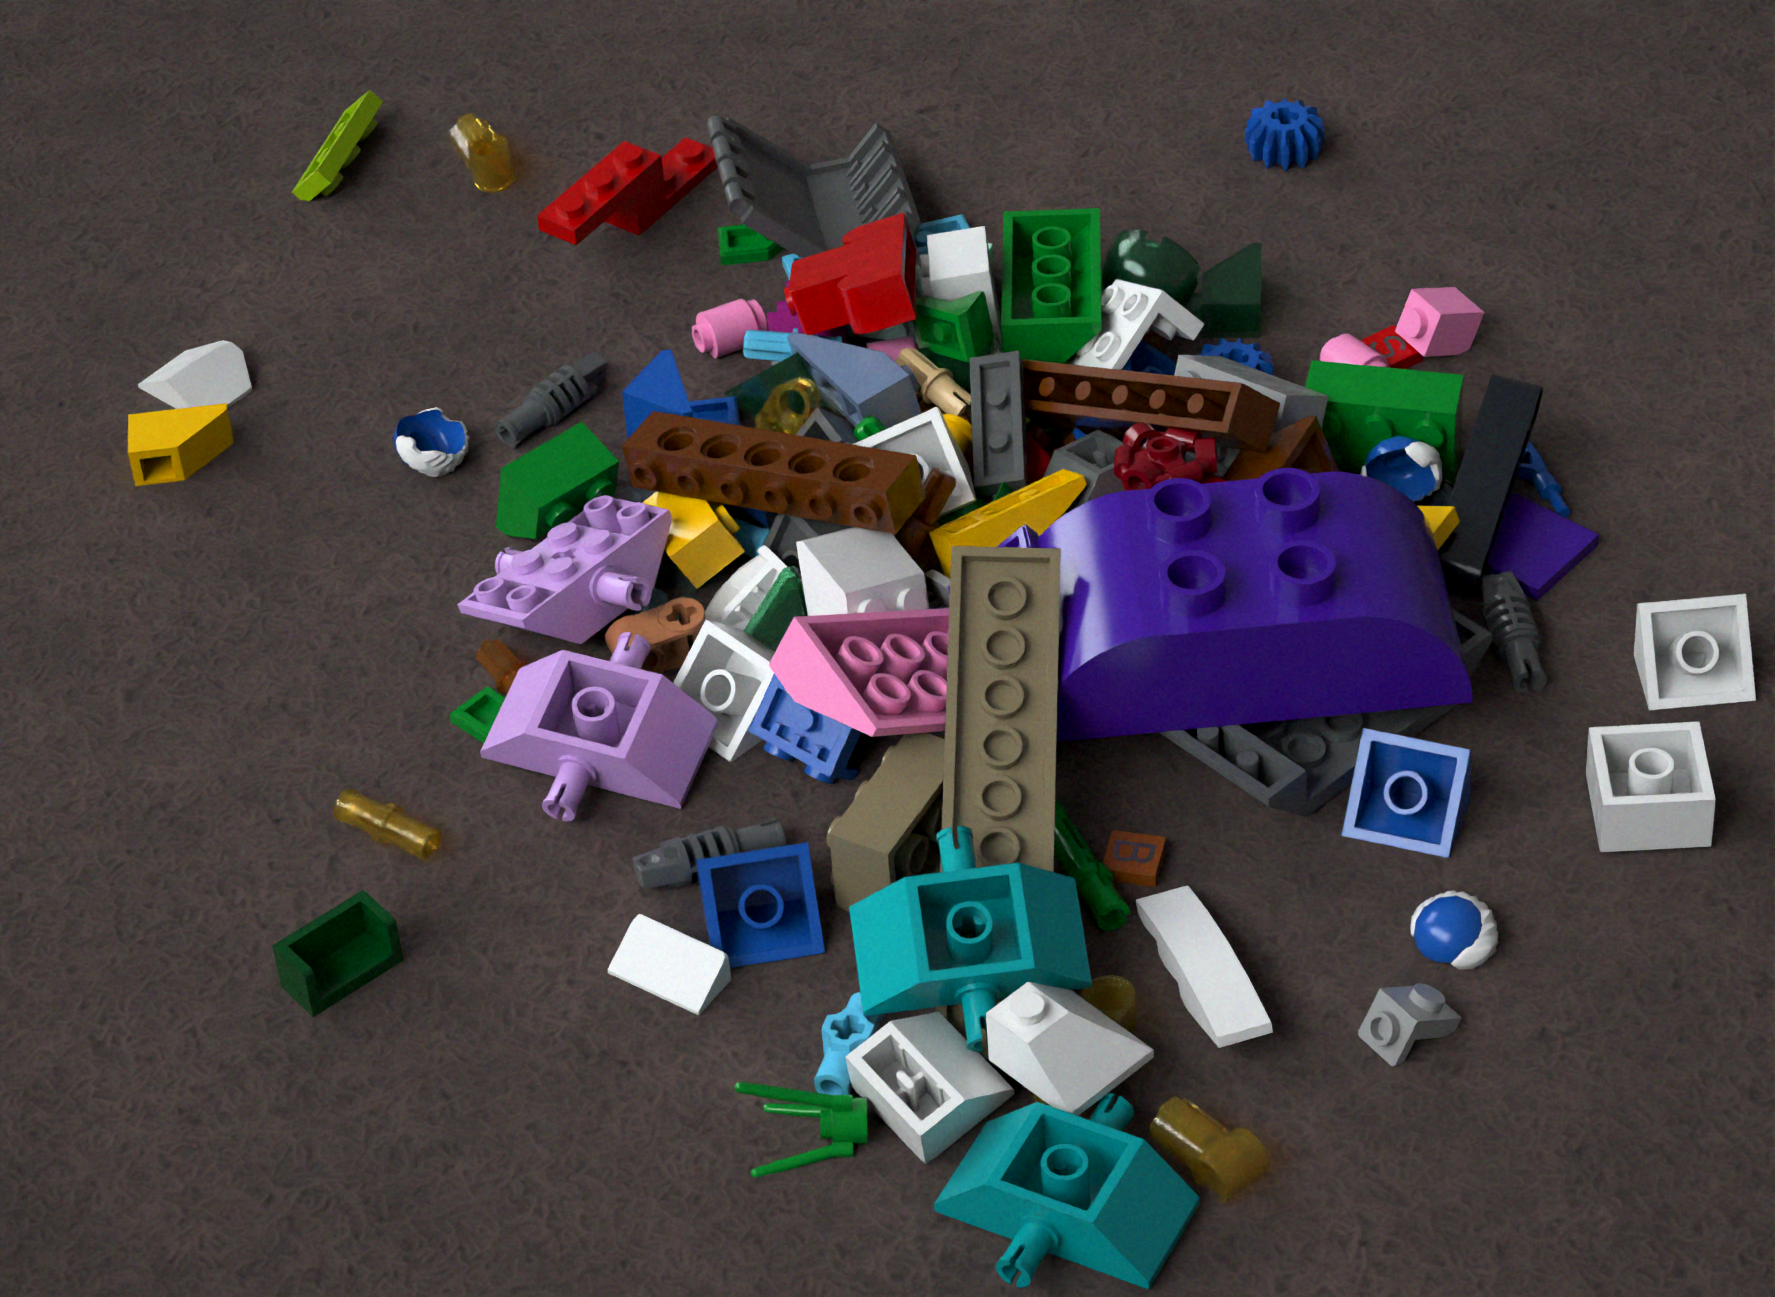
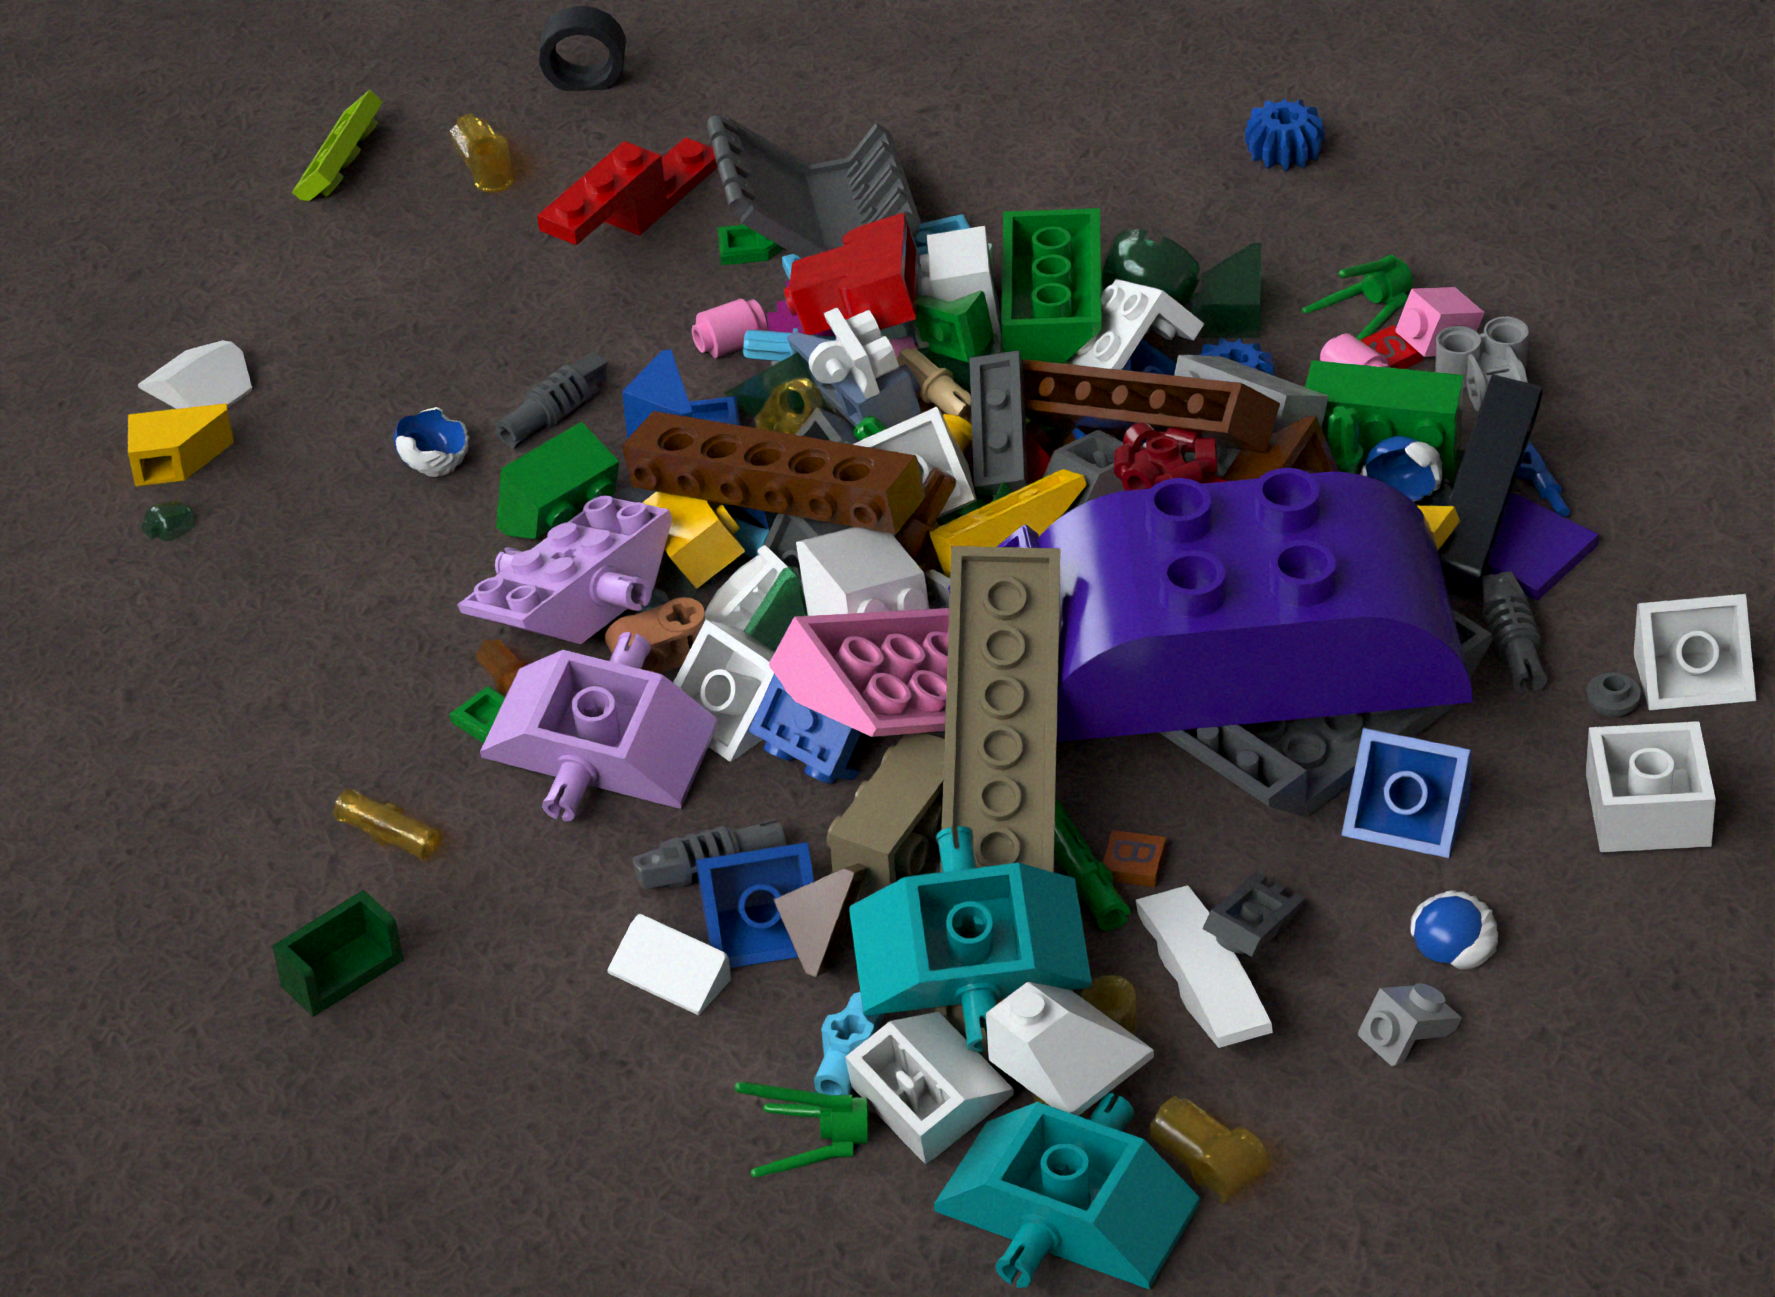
none -> clear green piece [141,500,195,541]
none -> black tyre [539,6,626,91]
none -> slope [774,863,868,977]
none -> white hips [809,307,899,399]
none -> dark grey hinge [1202,871,1306,957]
none -> green plant [1302,254,1413,340]
none -> green axle [1328,406,1363,474]
none -> light grey piece [1435,316,1529,411]
none -> dark grey plate [1586,672,1641,717]

